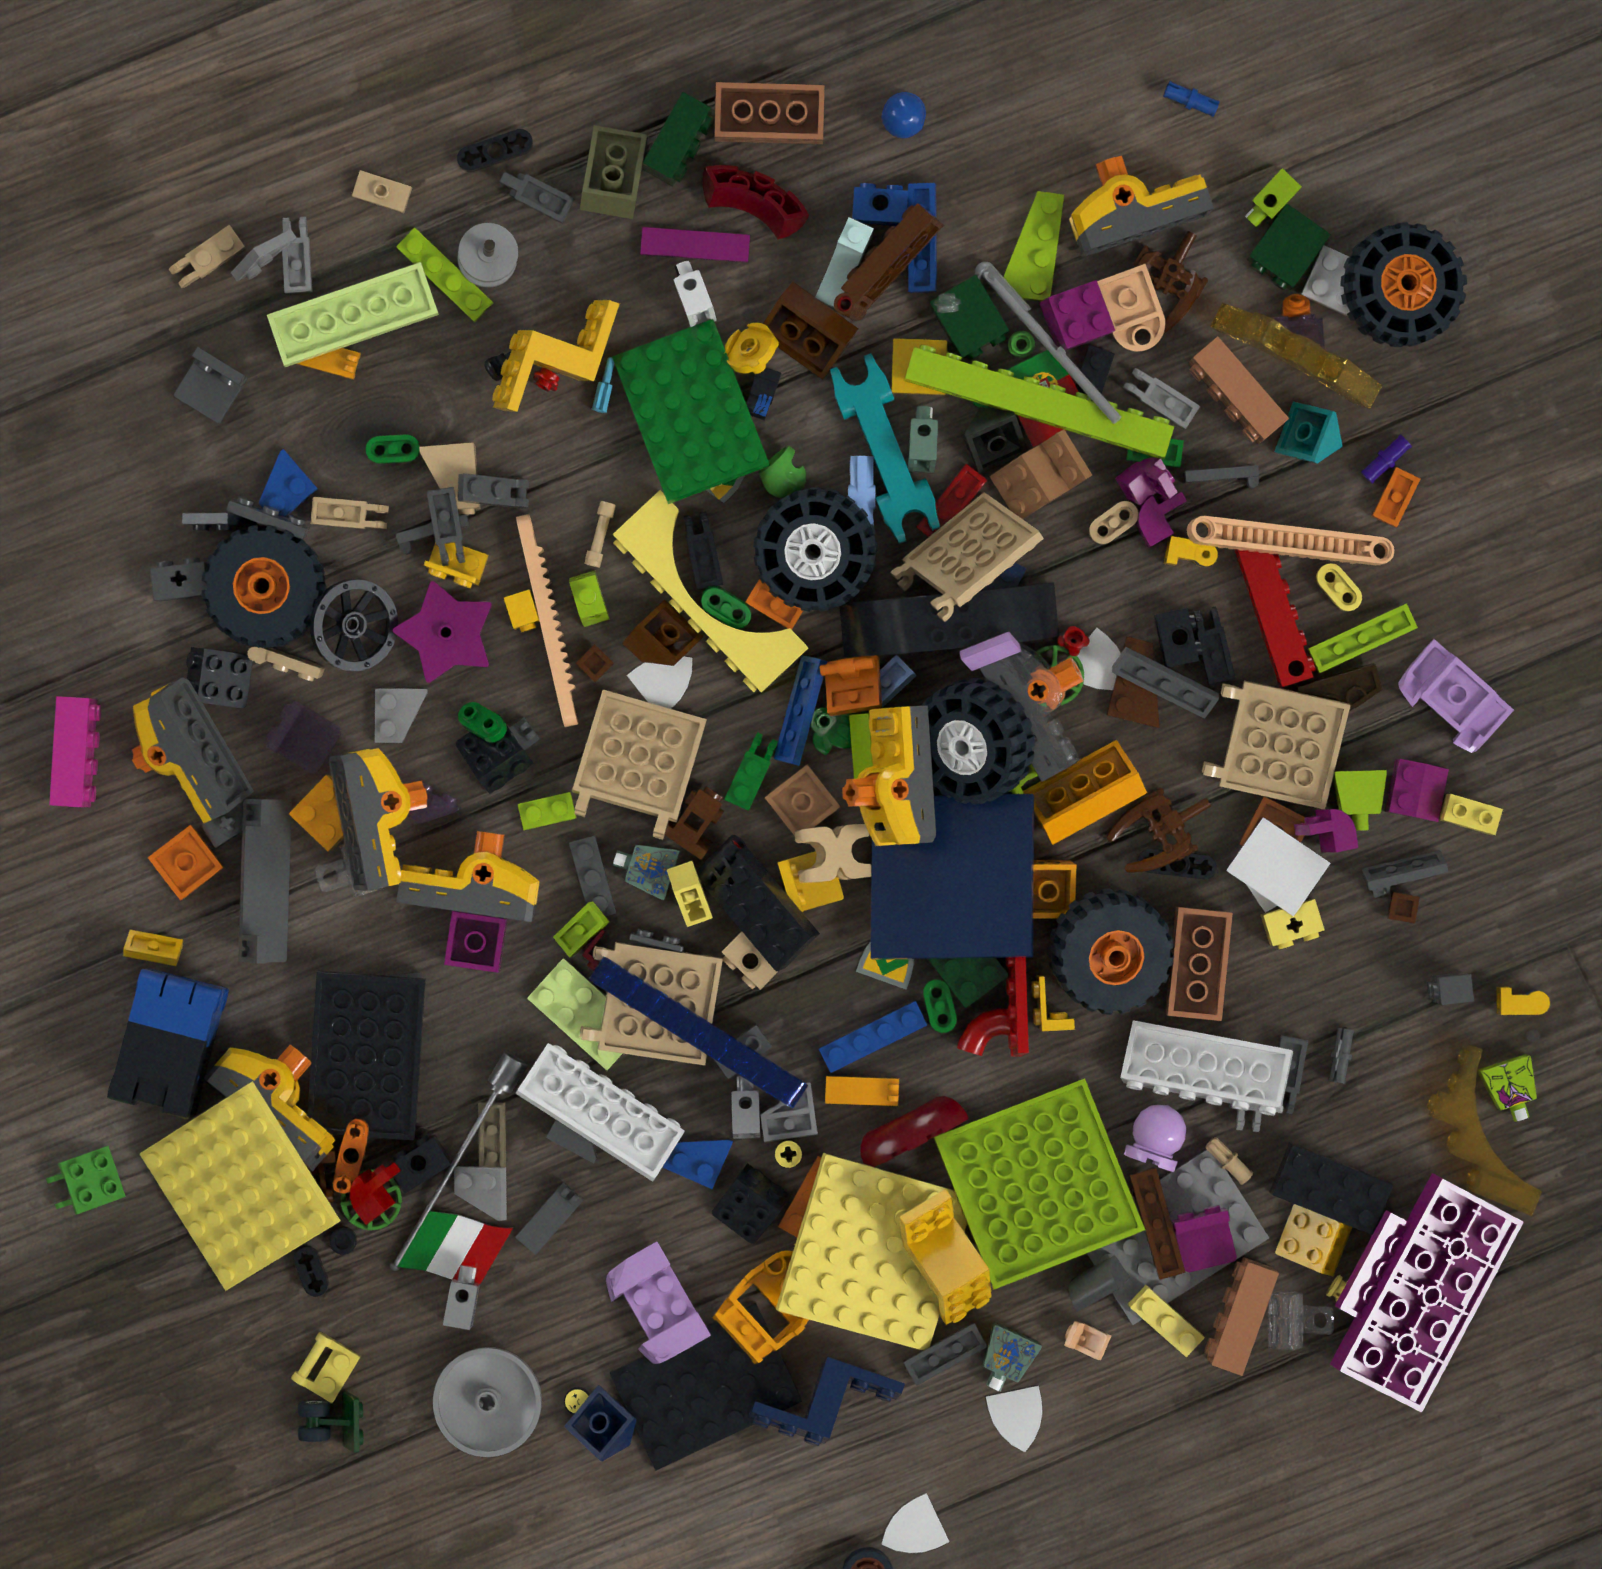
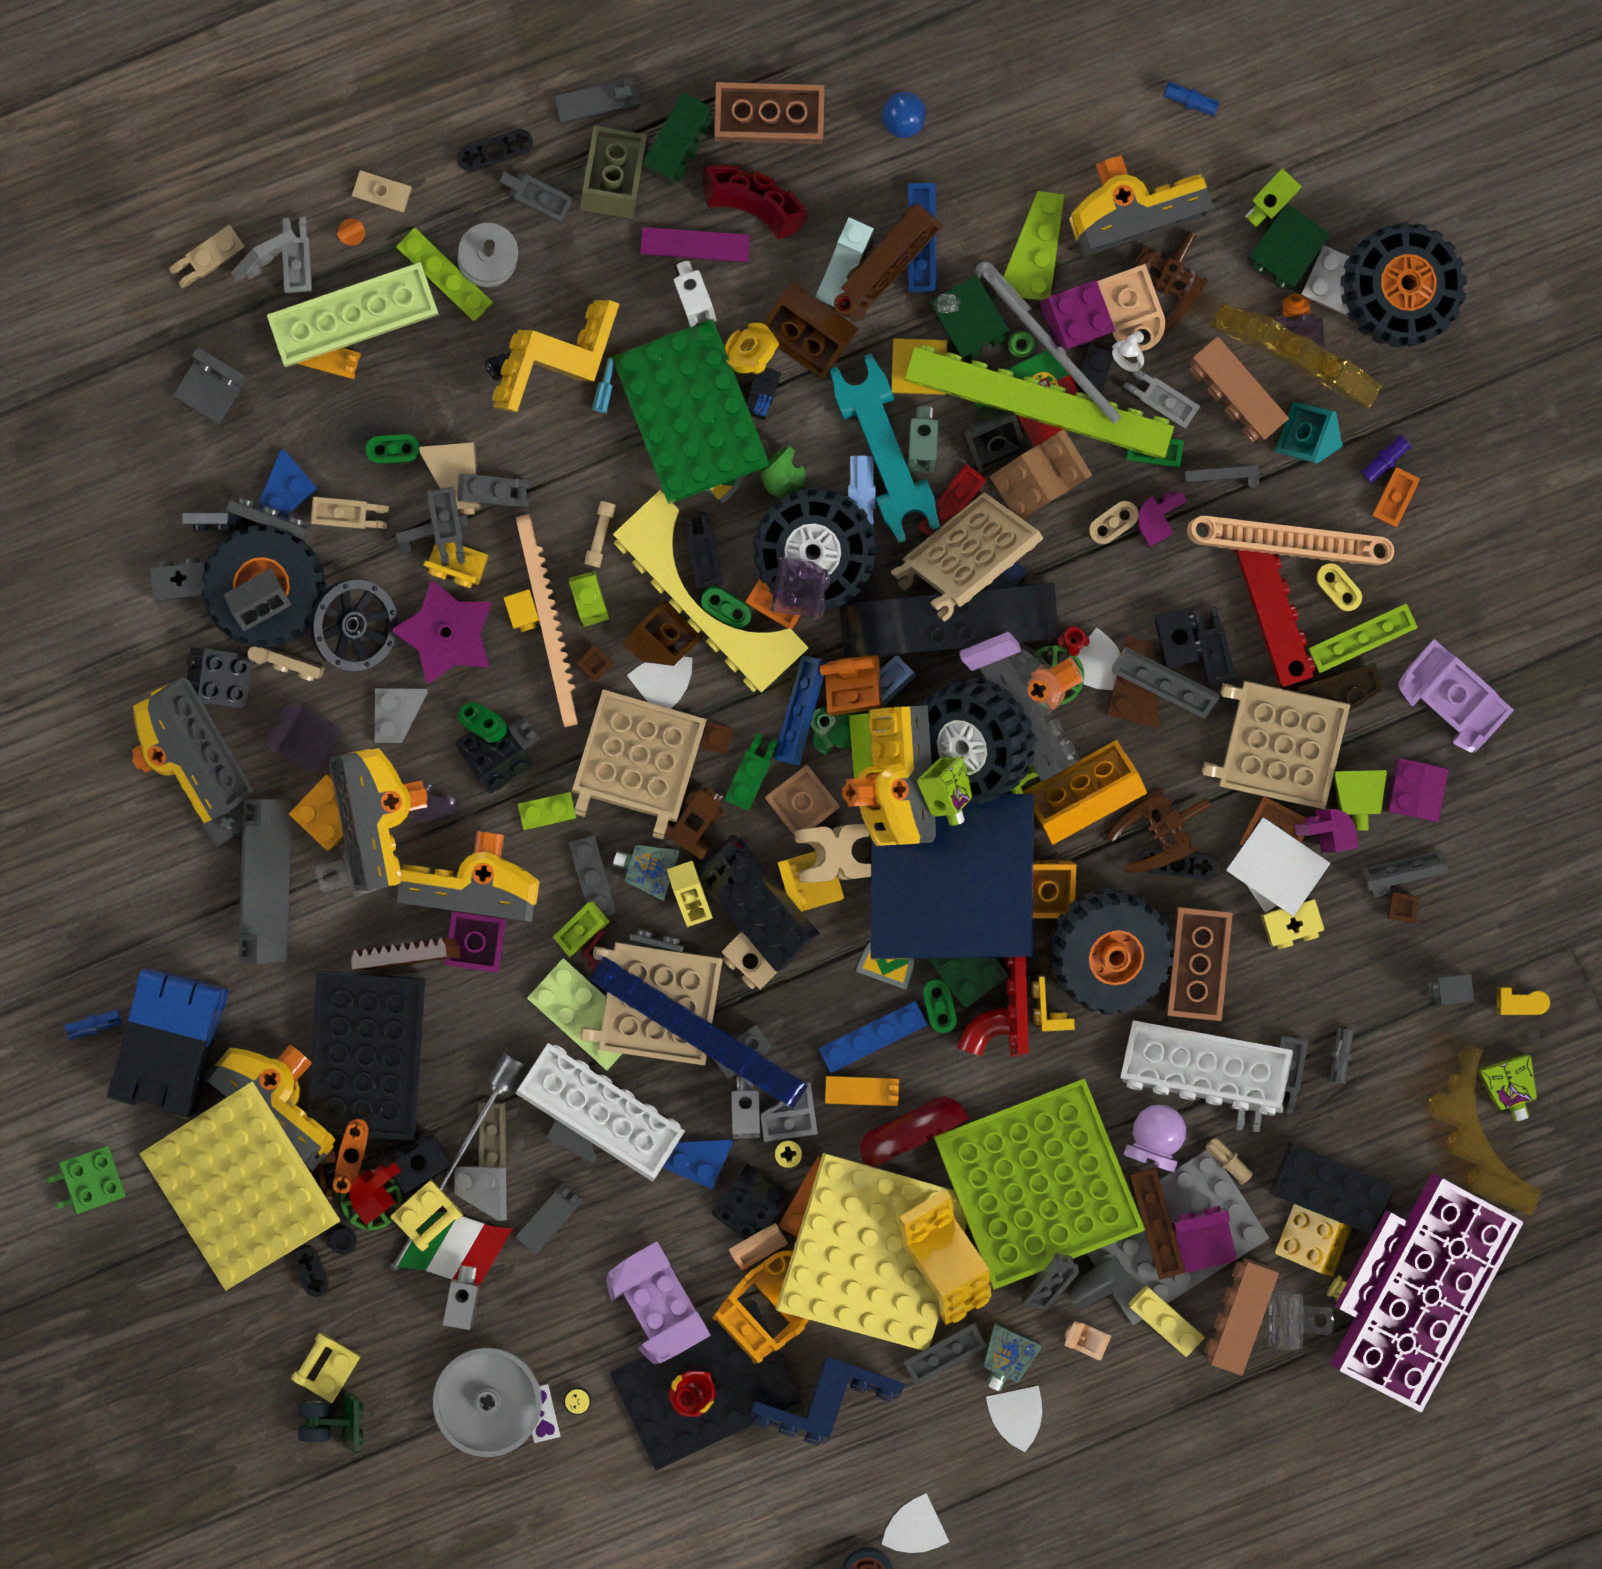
dark pink brick [49,696,101,807] -> none
yellow plate [123,930,183,966] -> none
orange plate [148,825,225,901] -> none
red plate [533,368,560,392] -> none
dark blue slope [564,1385,637,1461] -> none
blue brick [852,183,908,226] -> none
magenta brick [1115,457,1178,505] -> none
yellow leg [1163,536,1218,567] -> none
light yellow brick [1439,794,1503,835] -> none
none -> blue pin [65,1009,122,1041]
none -> dark grey brick [223,568,291,631]
none -> orange plate [337,219,365,246]
none -> gear [351,938,460,970]
none -> light yellow plate [390,1178,463,1251]
none -> white tile [532,1383,561,1443]
none -> dark grey hinge [555,78,640,124]
none -> red hair [668,1371,716,1417]
none -> reddish brown plate [700,721,734,755]
none -> light nougat tile [729,1222,788,1270]
none -> clear purple bracket [770,557,830,623]
none -> lime torso [917,756,972,826]
none -> dark grey hinge [1022,1253,1079,1310]
none -> white piece [1112,331,1144,372]

